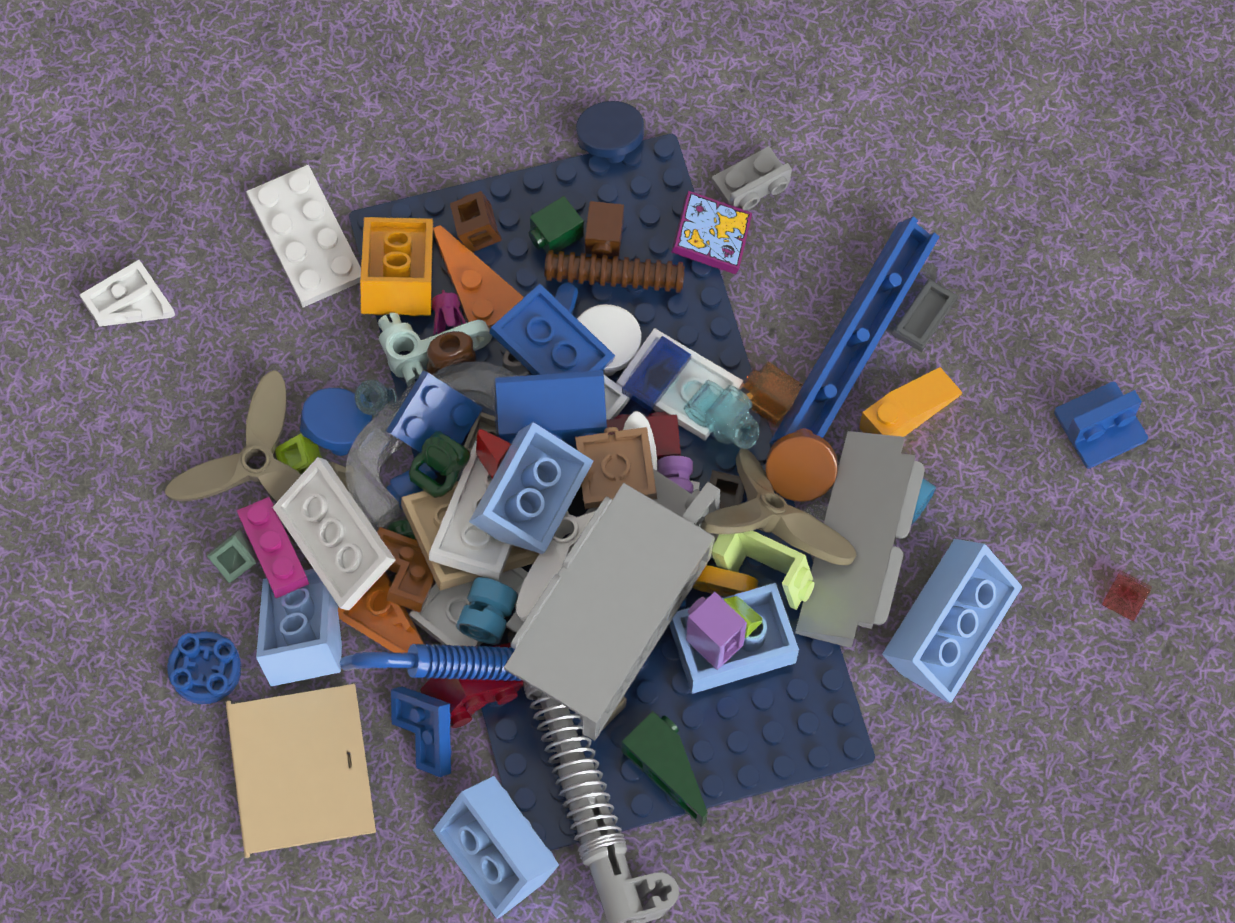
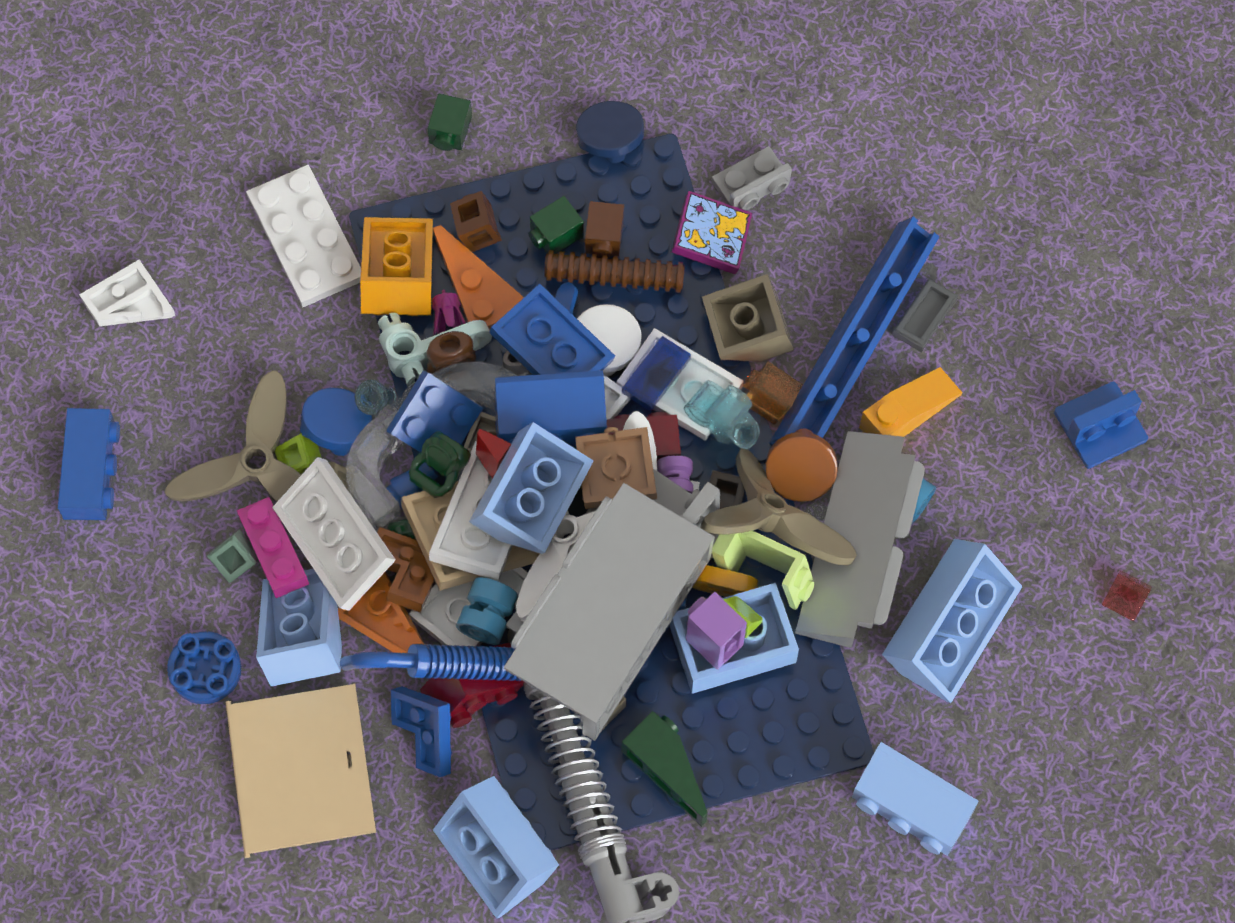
none -> blue brick [58,408,120,520]
none -> dark green brick [427,93,472,151]
none -> dark tan slope [702,274,794,362]
none -> light blue slope [852,742,979,856]

